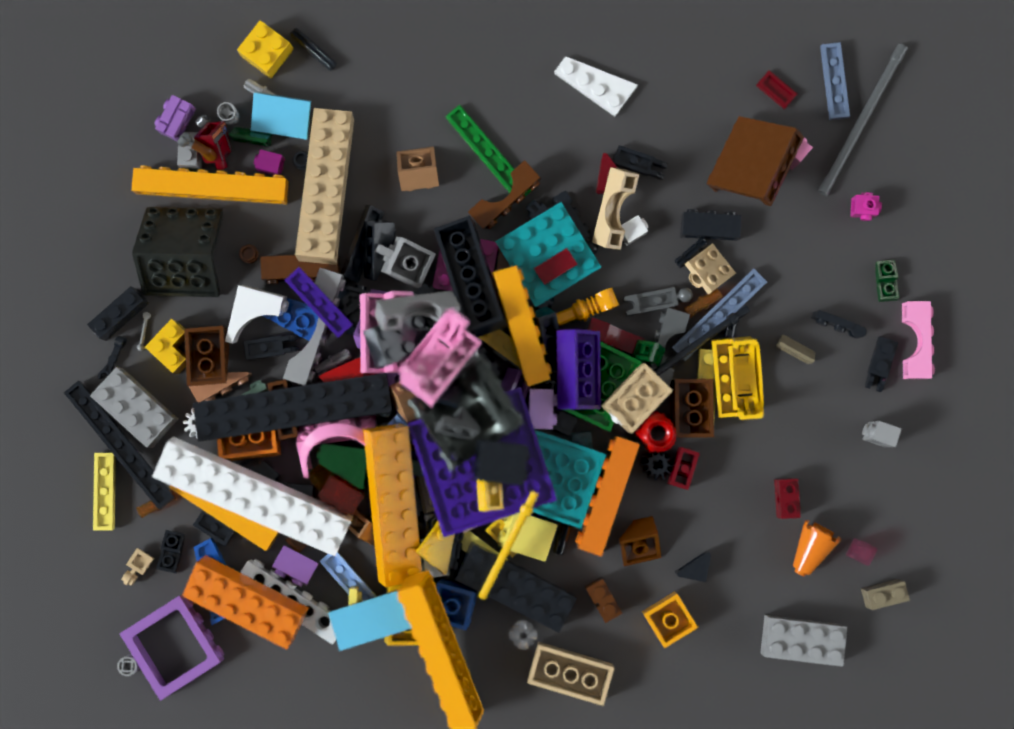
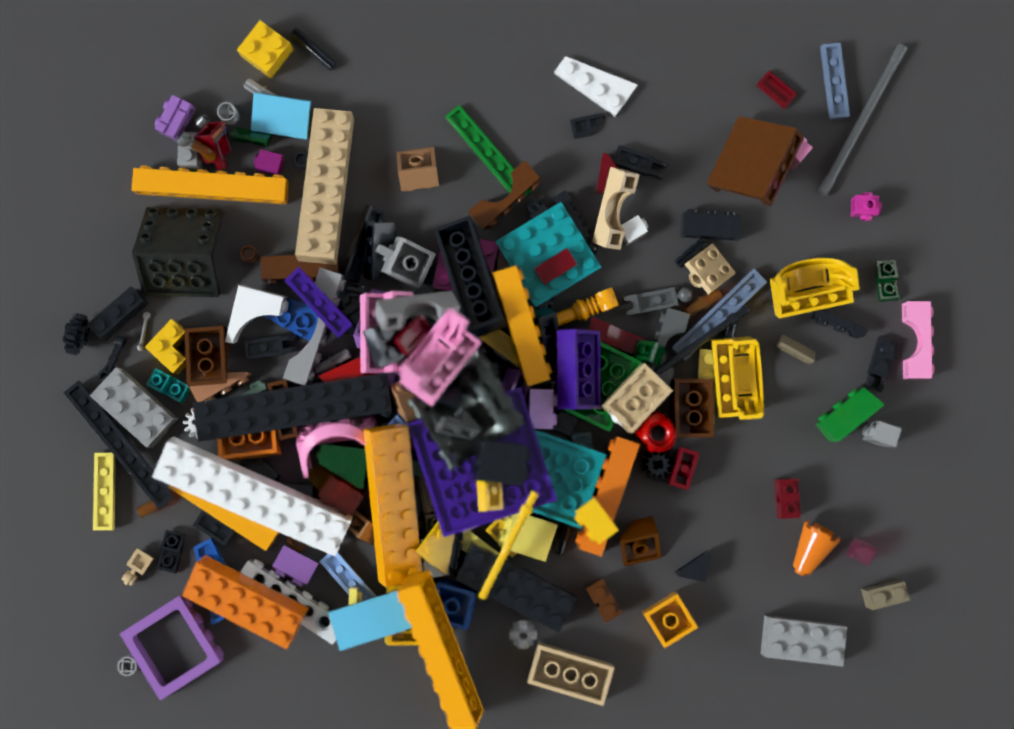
none -> black gear [62,313,90,356]
none -> teal slope [146,368,190,404]
none -> dark red tile [394,314,432,355]
none -> black tile [570,113,605,139]
none -> yellow brick [574,497,618,544]
none -> yellow piece [770,258,859,319]
none -> green slope [815,388,884,442]

